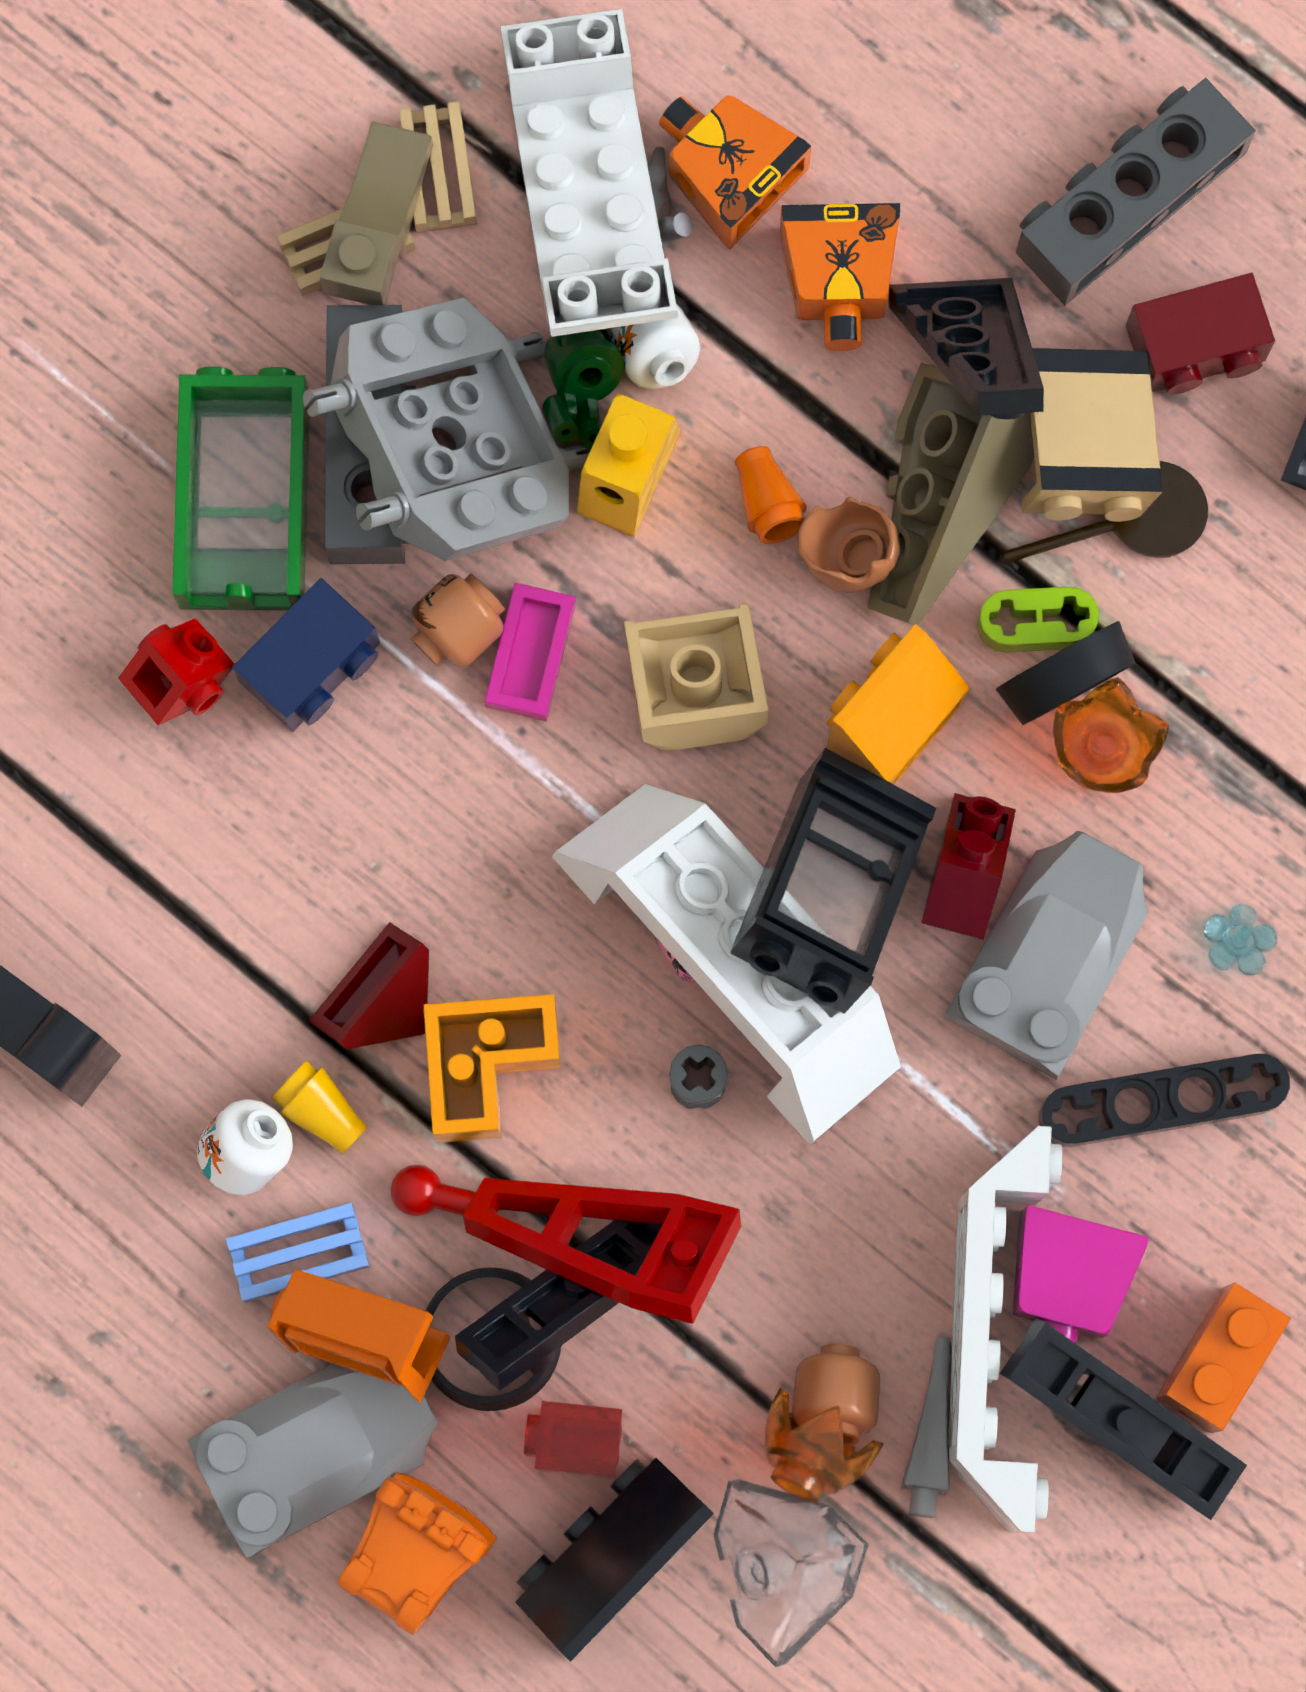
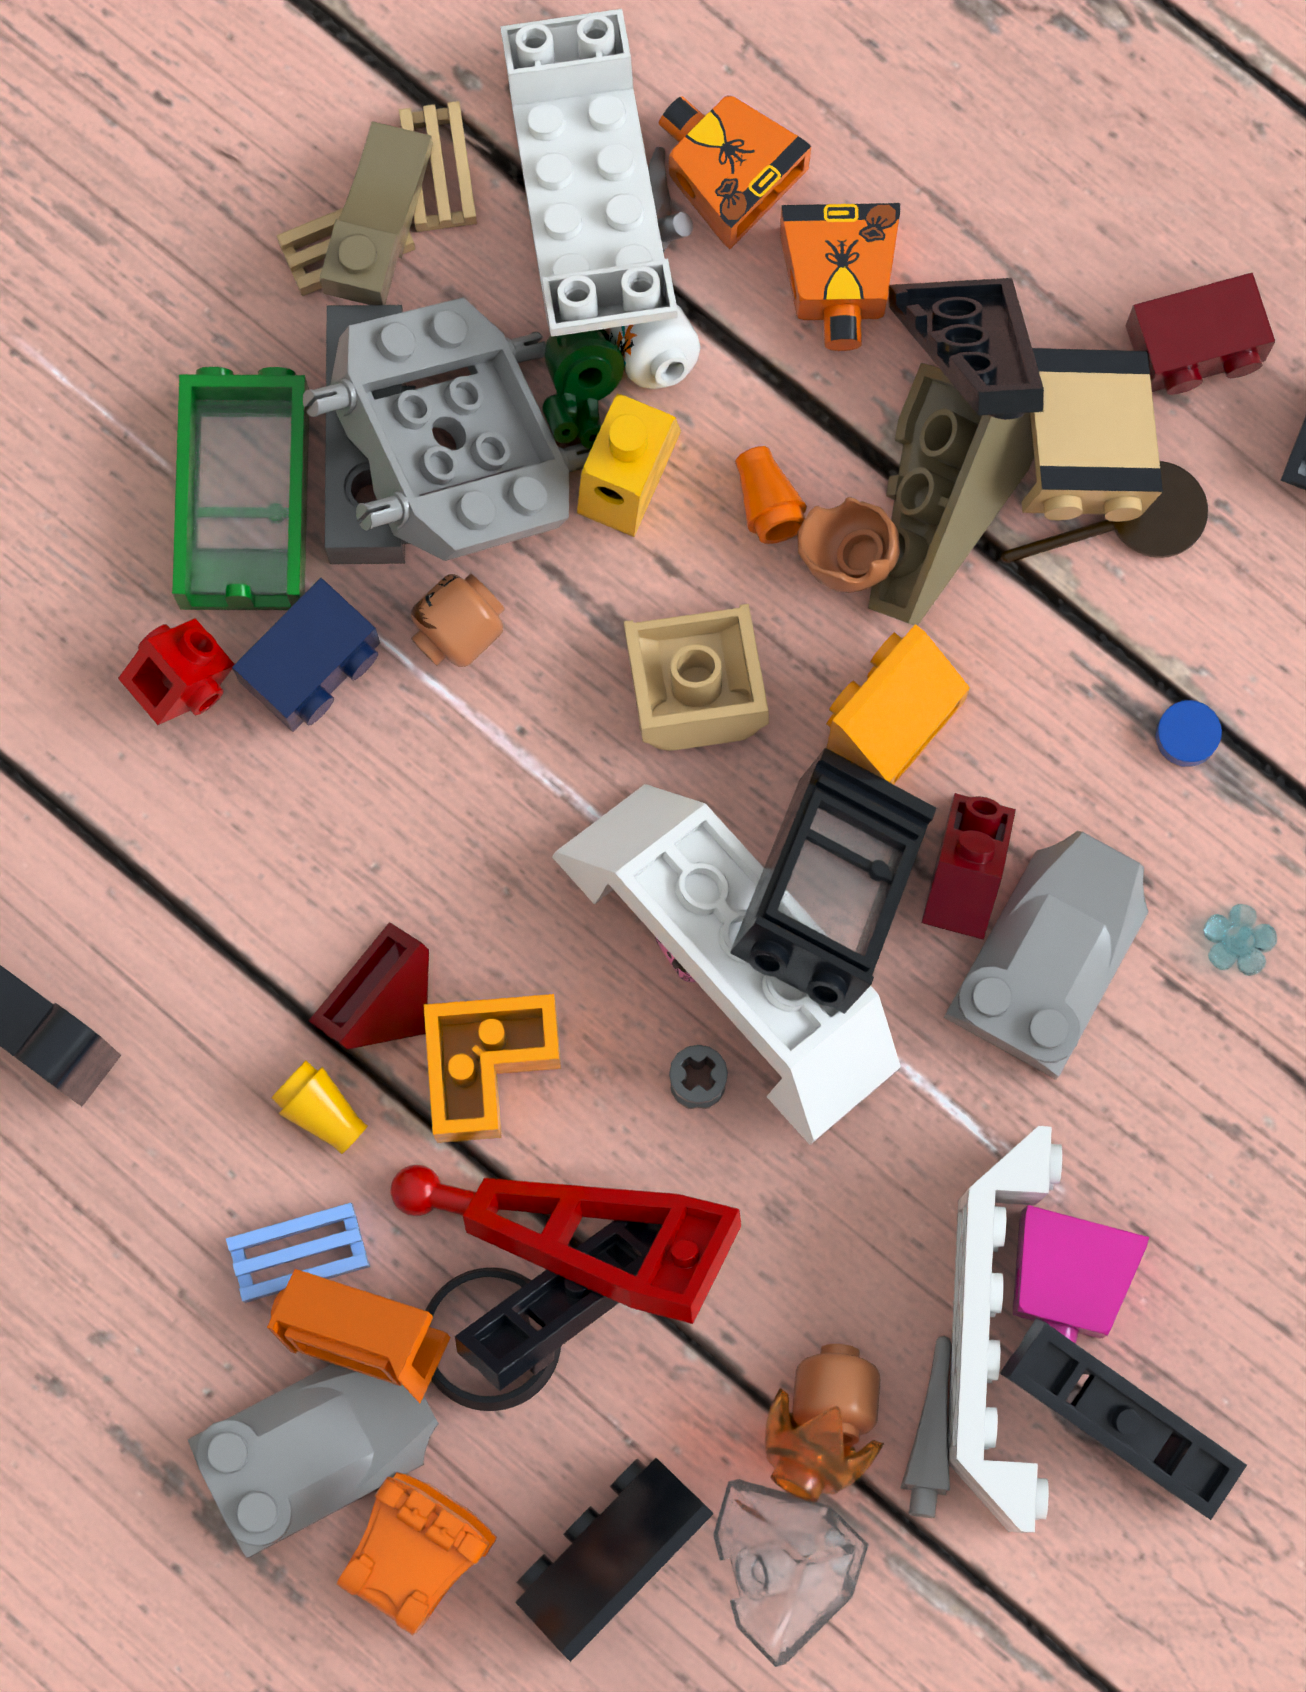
white head [197,1099,293,1196] -> none
dark pink tile [485,583,576,721] -> none
clear red brick [524,1401,624,1480] -> none
lime beam [977,587,1099,653] -> none
black tyre [996,621,1135,725] -> none
dark grey brick [1016,77,1256,306] -> none
black beam [1039,1054,1290,1147] -> none
clear orange piece [1053,677,1169,793] -> none
orange brick [1156,1282,1291,1433] -> none
none -> blue tile [1155,700,1222,767]

